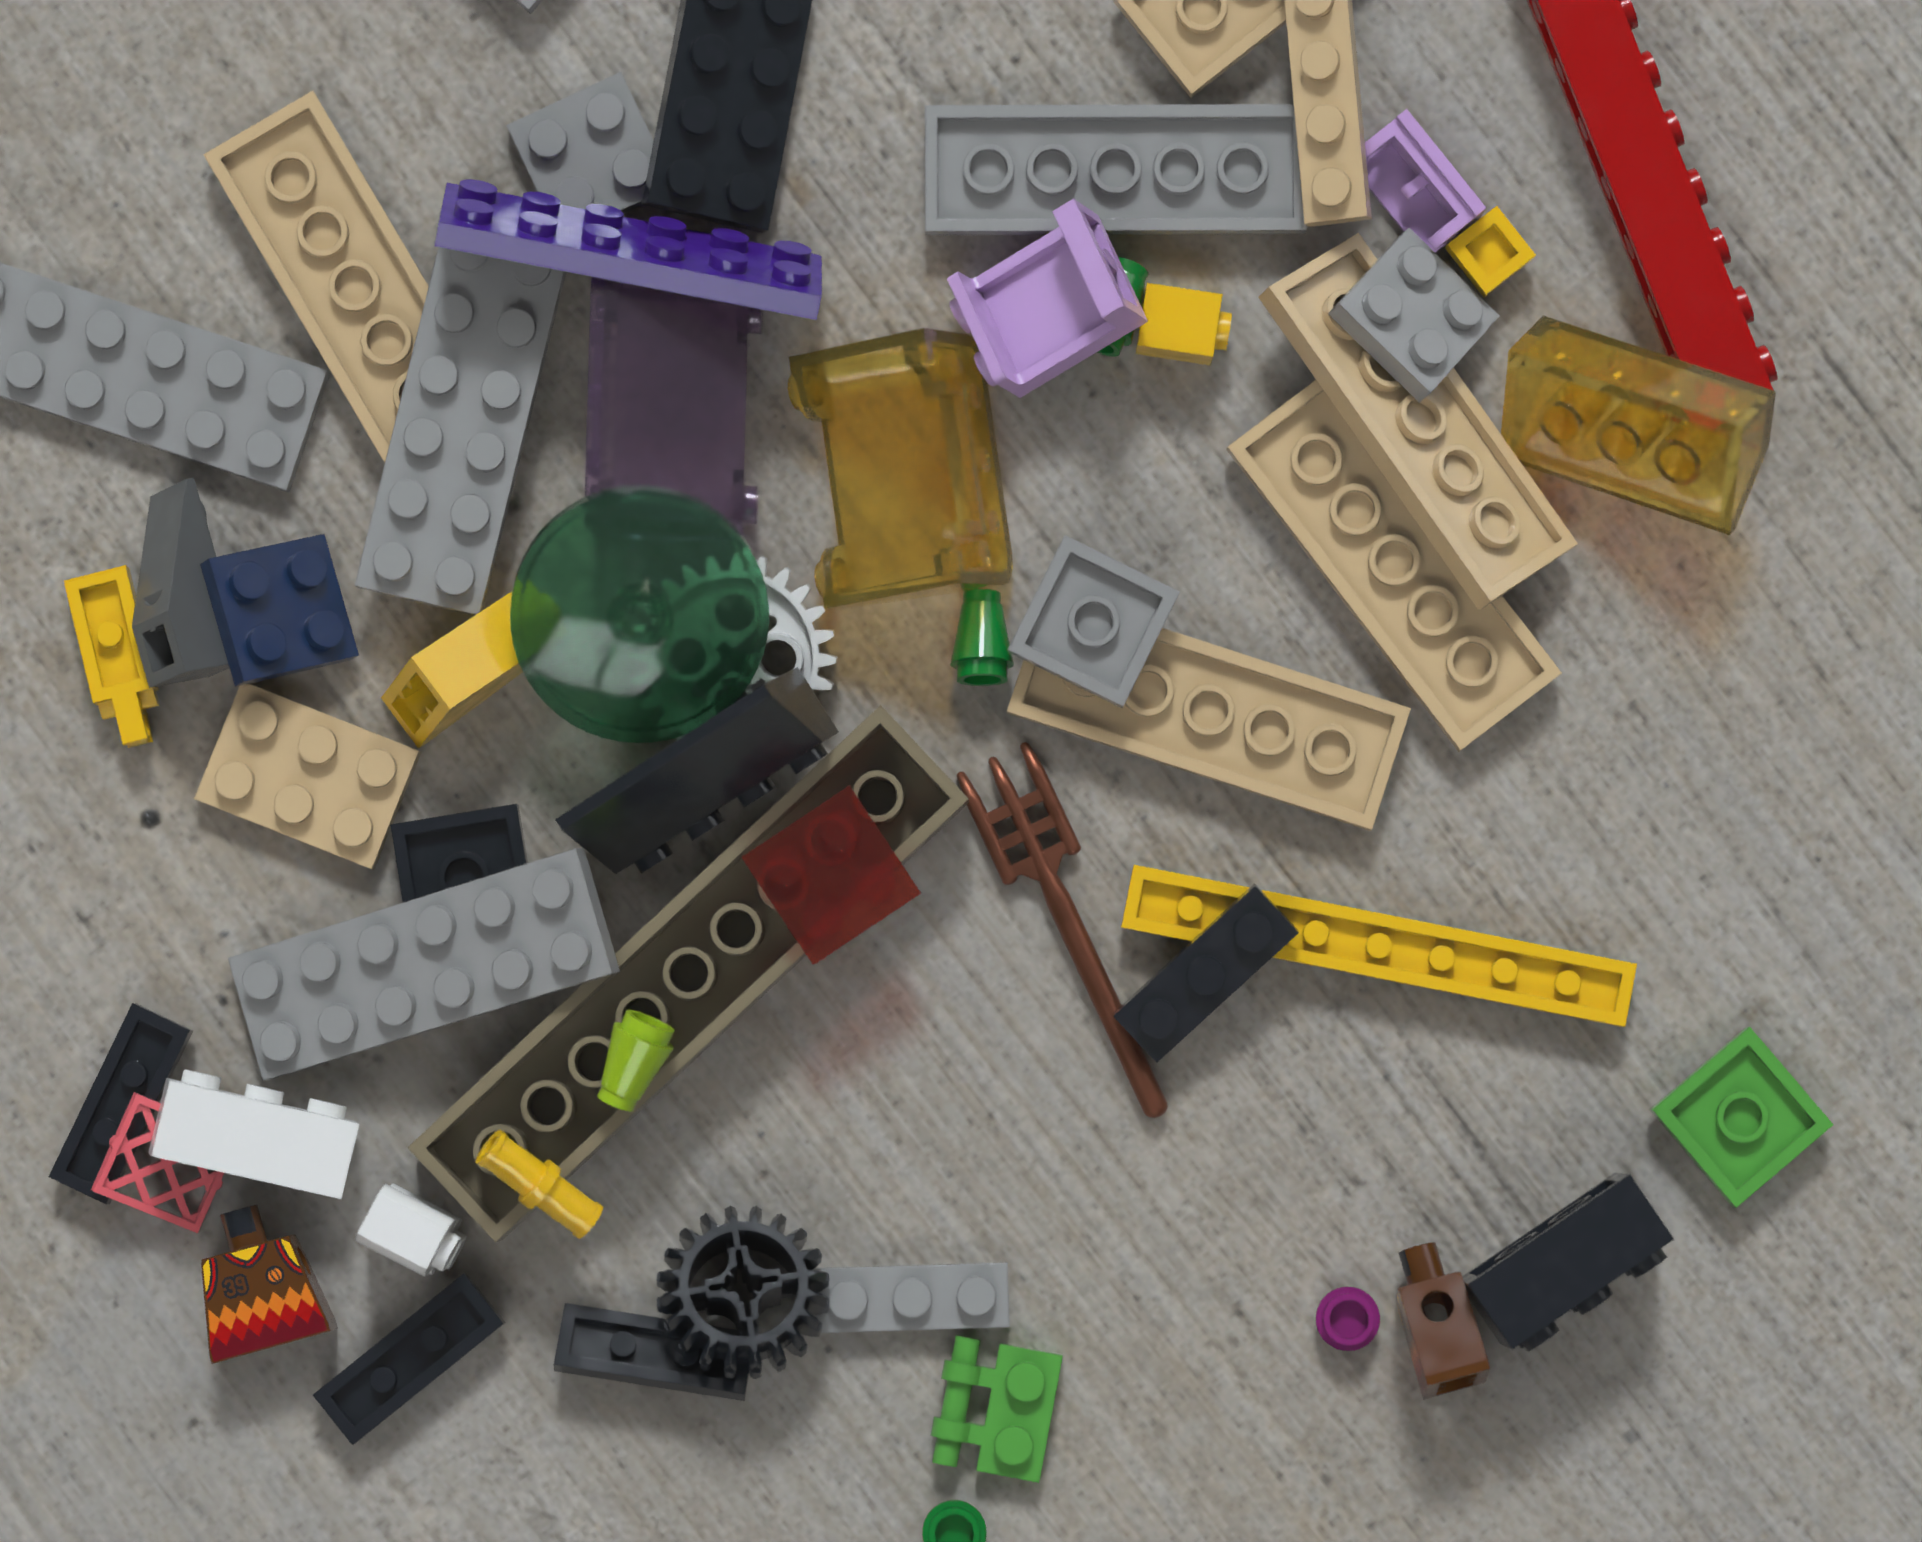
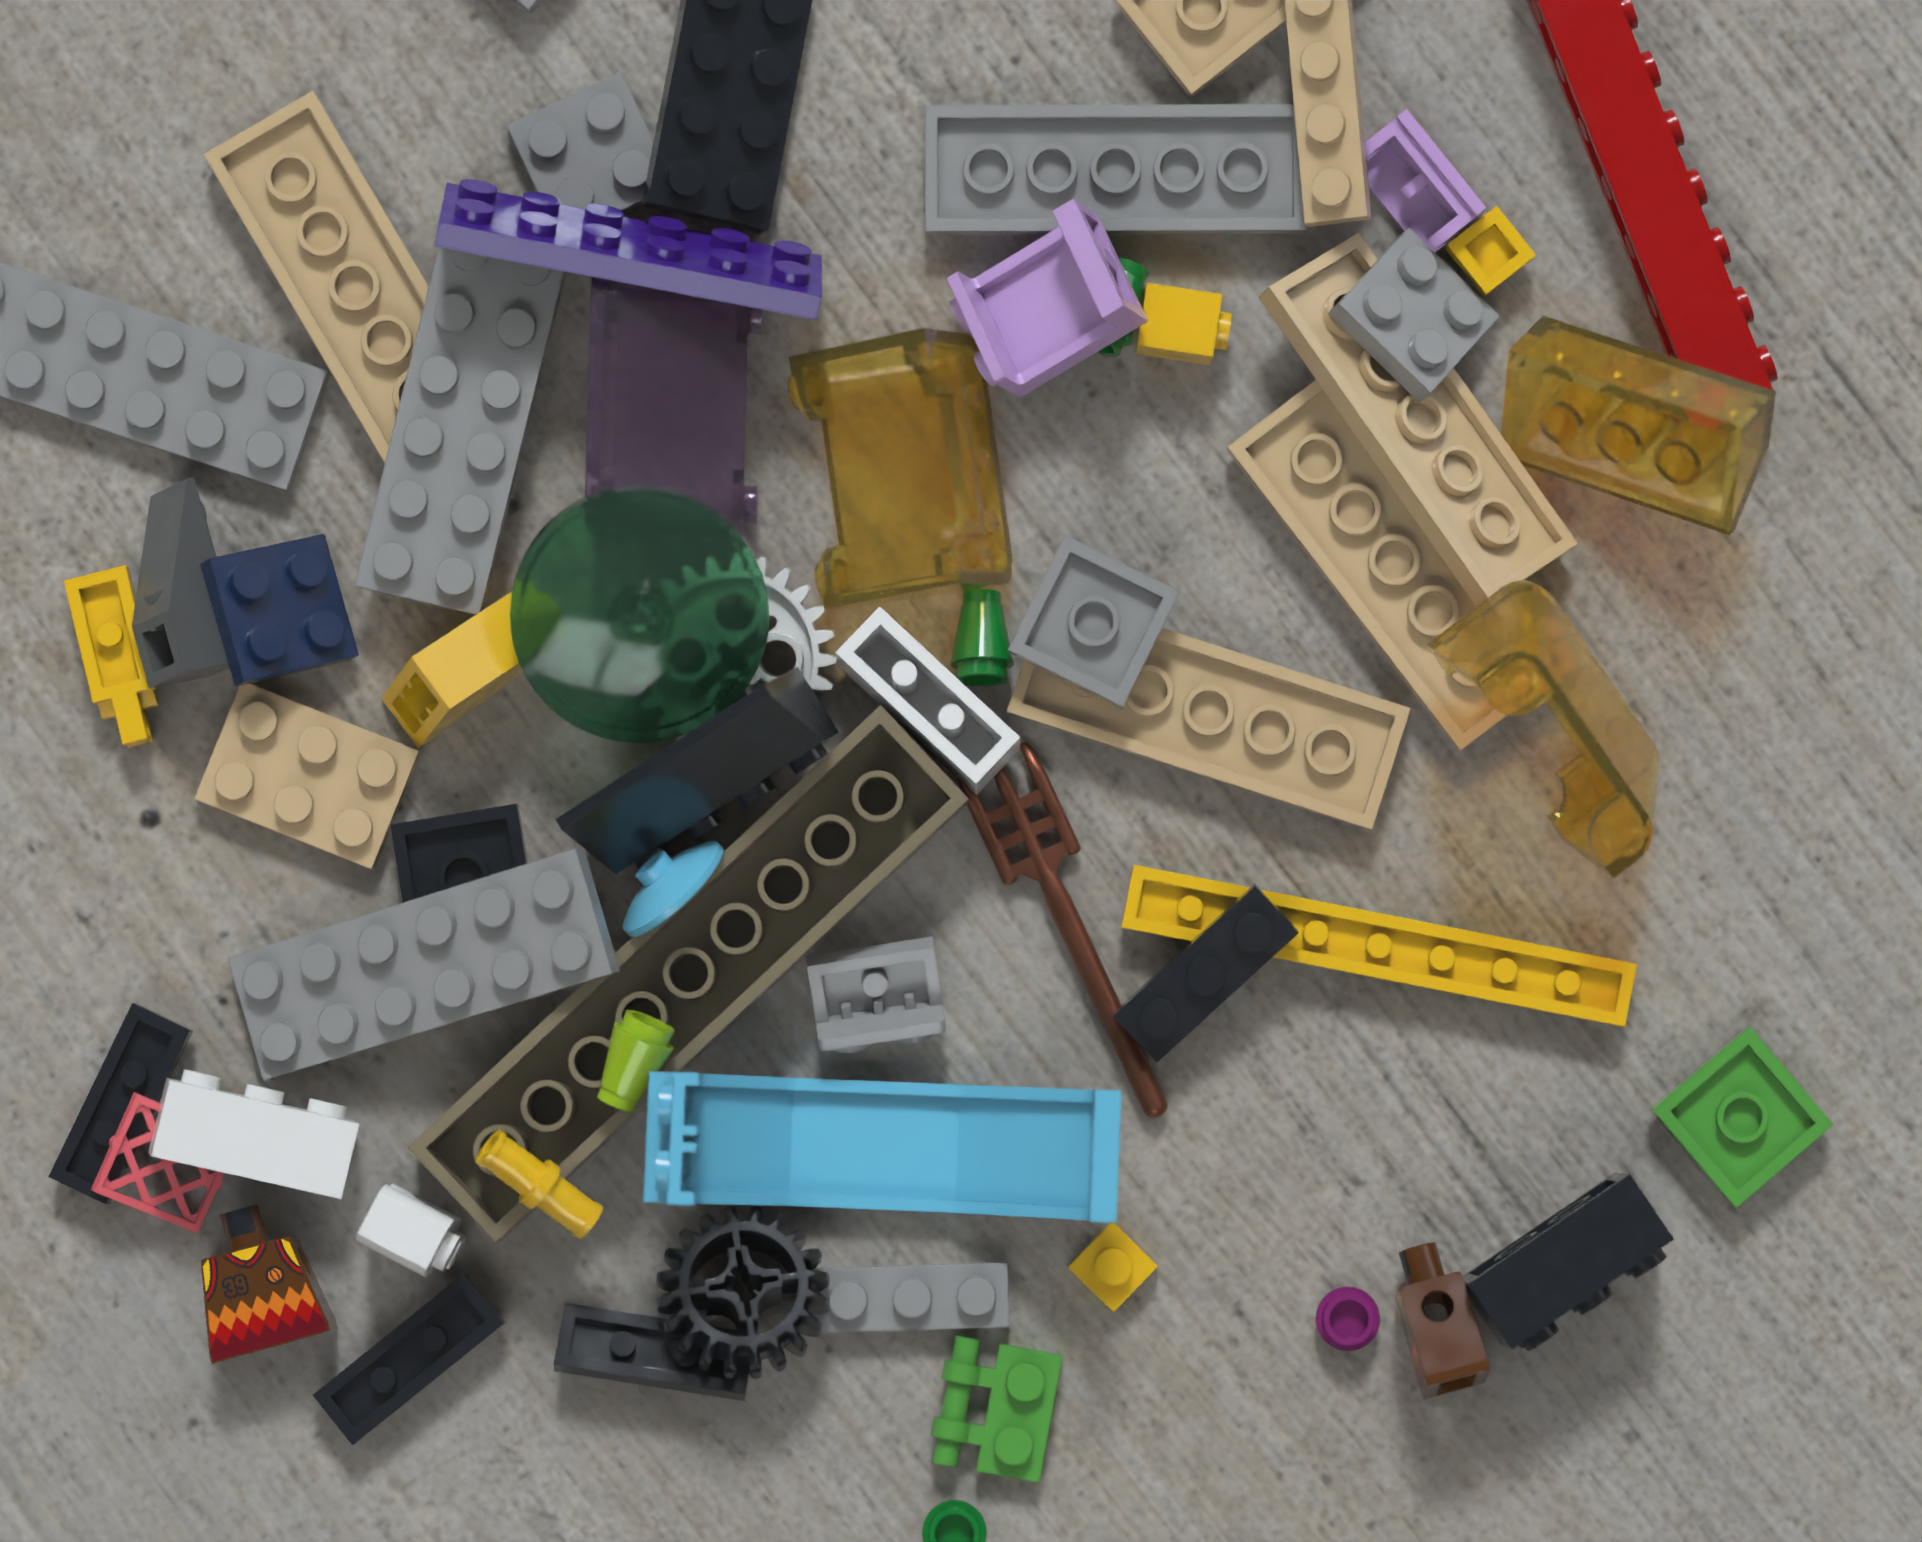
clear red plate [741,785,921,966] -> none
none -> medium azure dish [622,840,724,937]
none -> medium azure panel [643,1071,1122,1223]
none -> light grey bracket [806,936,946,1053]
none -> white brick [835,606,1020,795]
none -> yellow plate [1067,1223,1158,1312]
none -> clear yellow windscreen [1427,580,1660,879]

